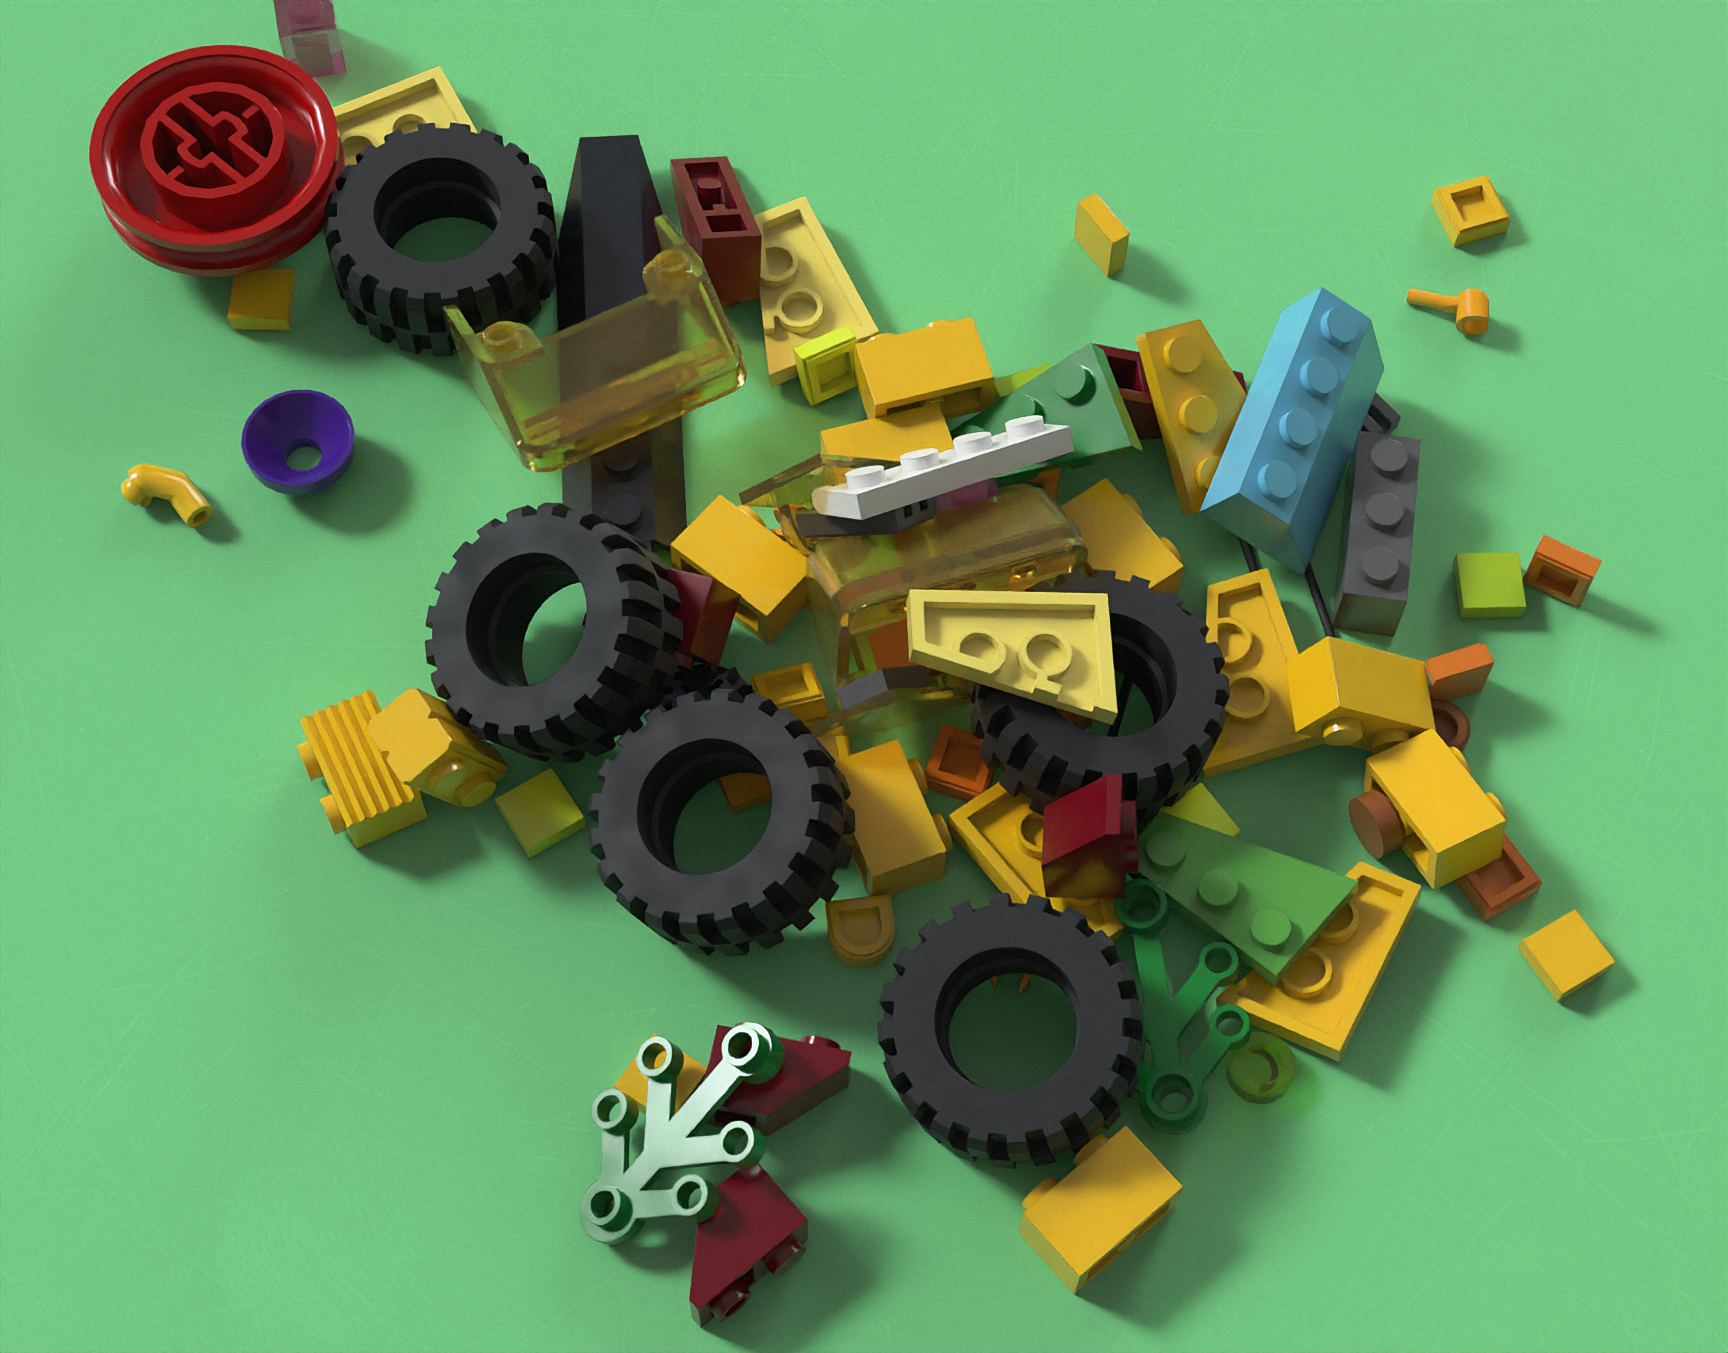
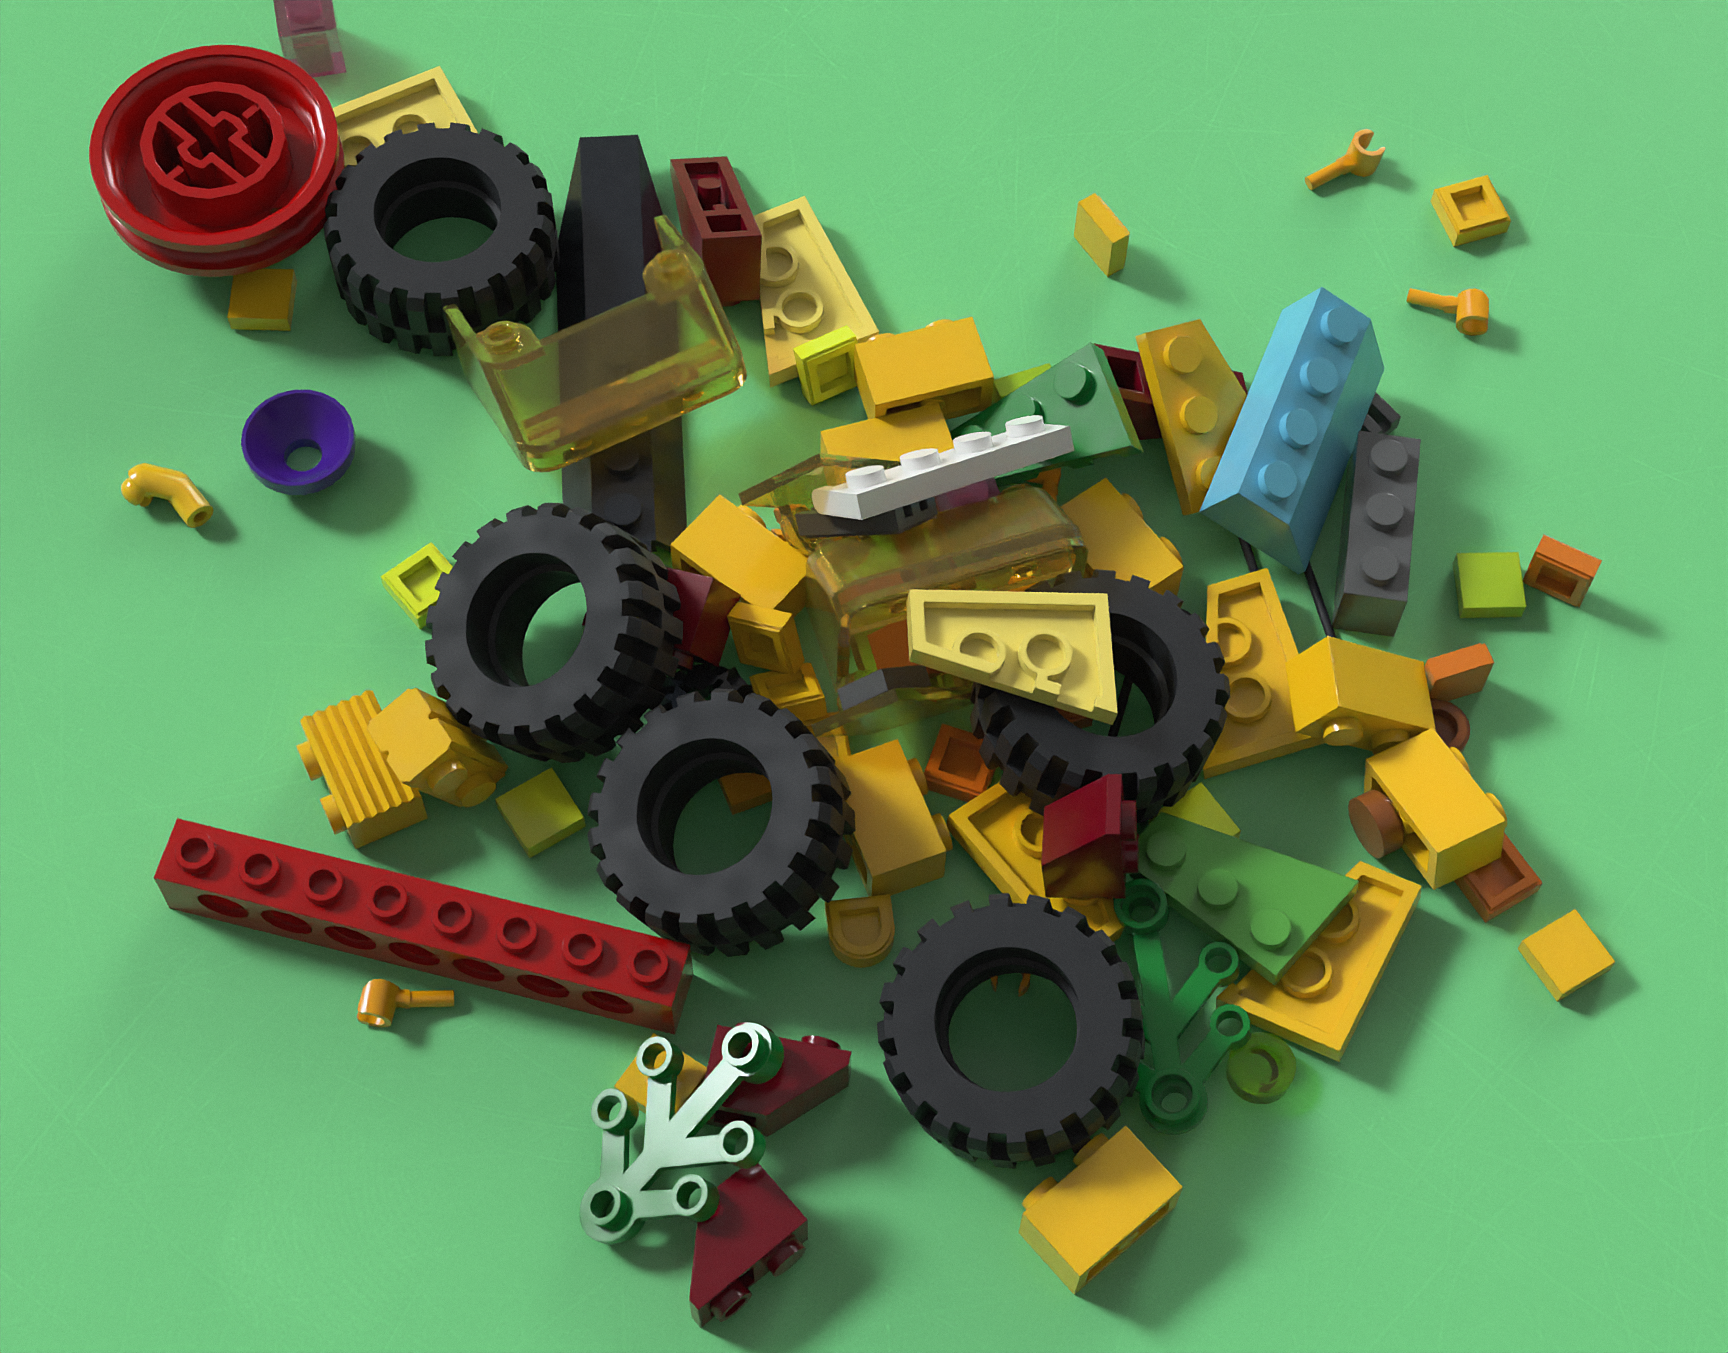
none -> red brick [153,818,694,1035]
none -> light orange hand [357,979,454,1027]
none -> neon yellow tile [380,542,453,629]
none -> yellow tile [727,602,805,675]
none -> light orange hand [1305,129,1386,190]

